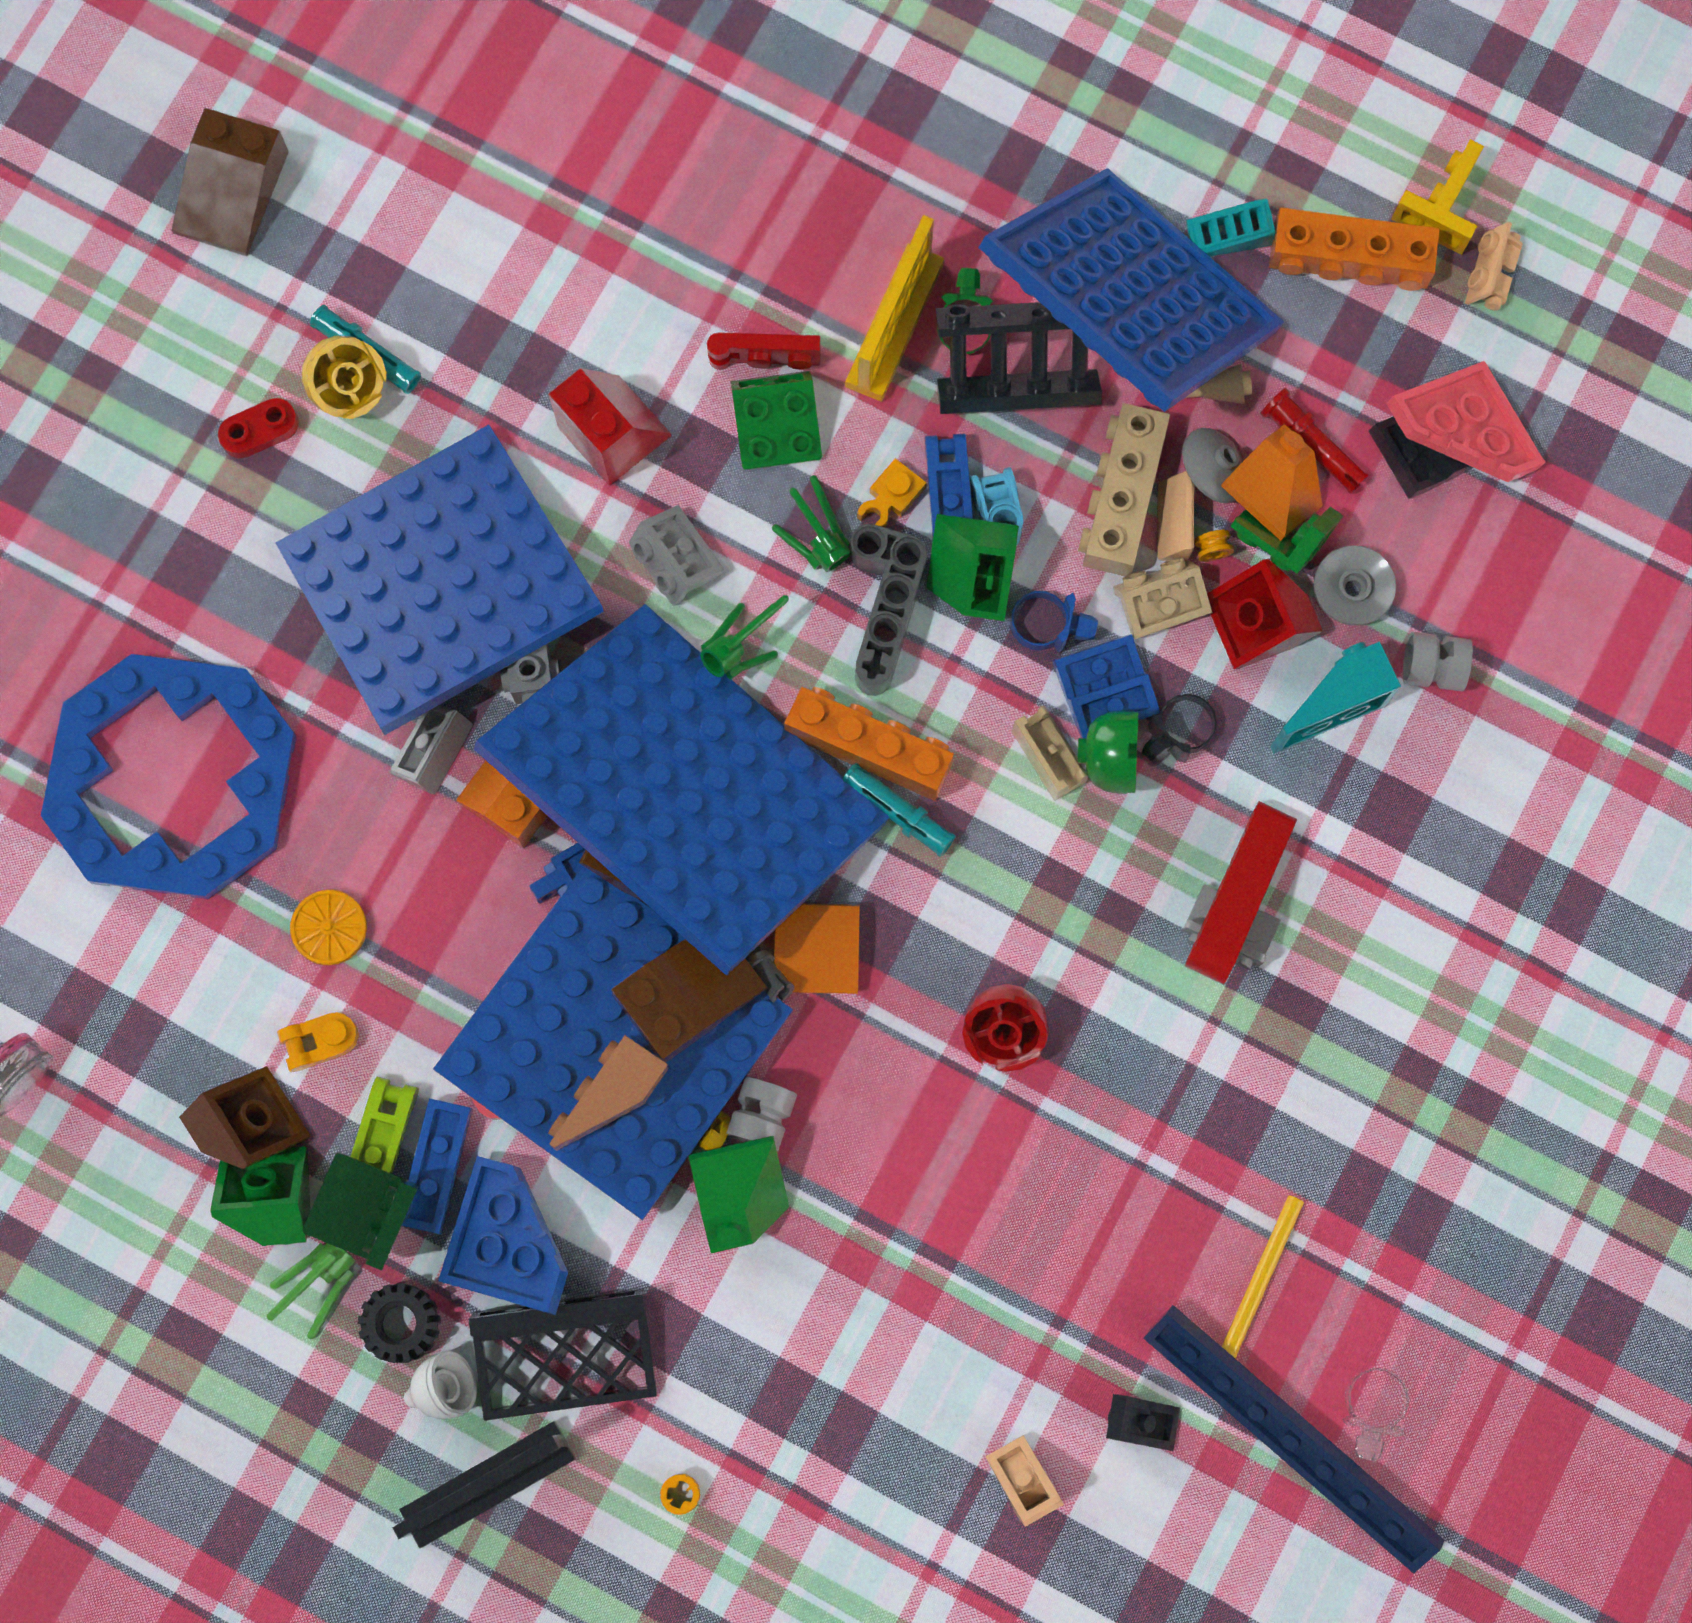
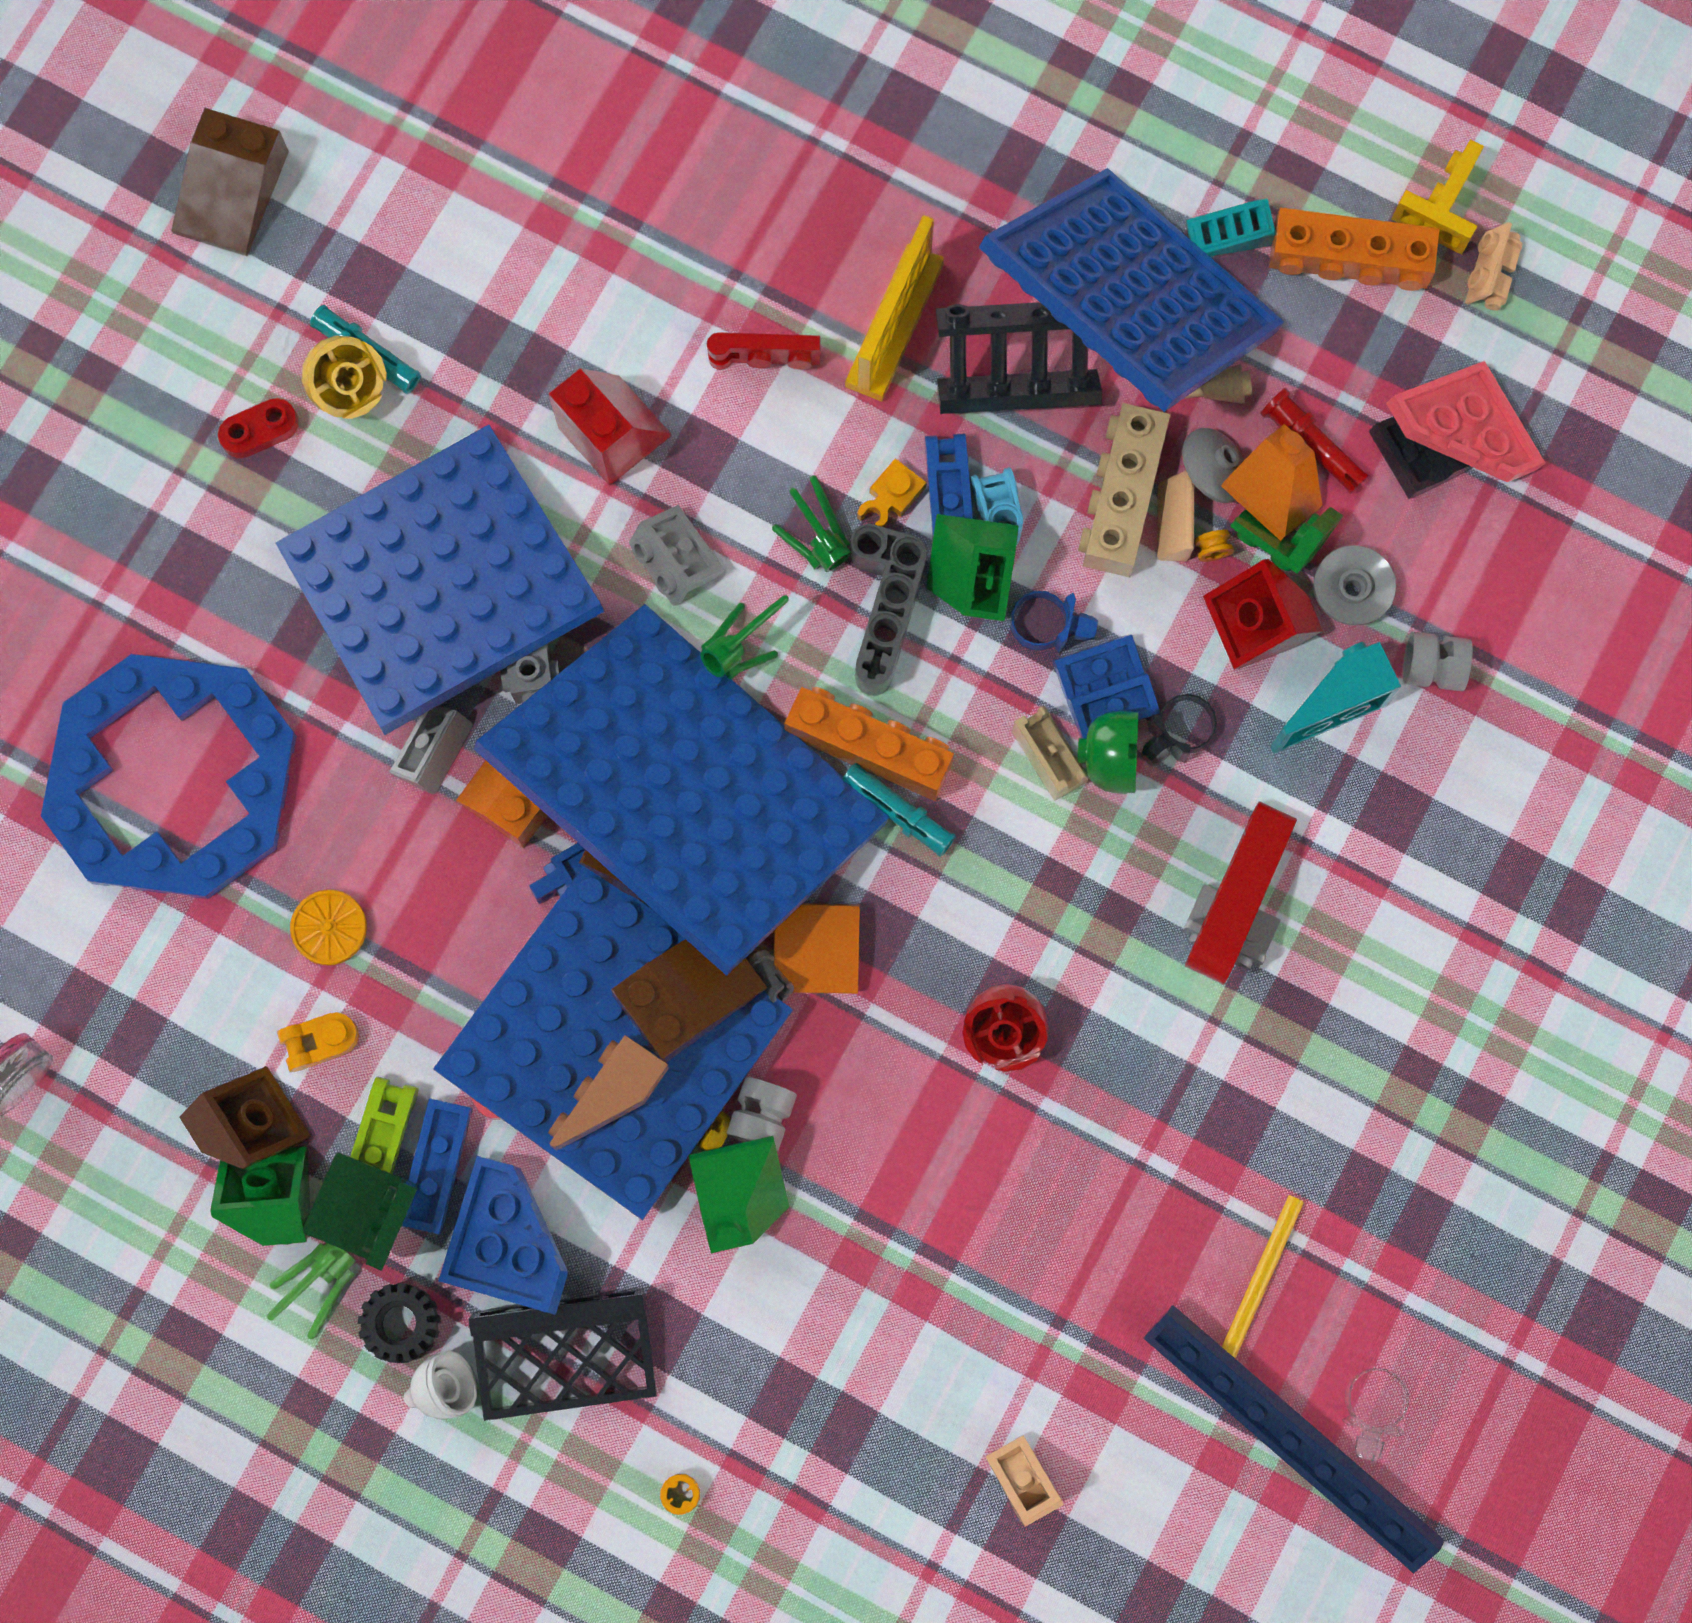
black fence [392,1421,576,1549] -> none
green bracket [730,371,822,469] -> none
green piece [937,267,993,354] -> none
black slope [1106,1394,1180,1451] -> none
tan bracket [1113,558,1212,639] -> none

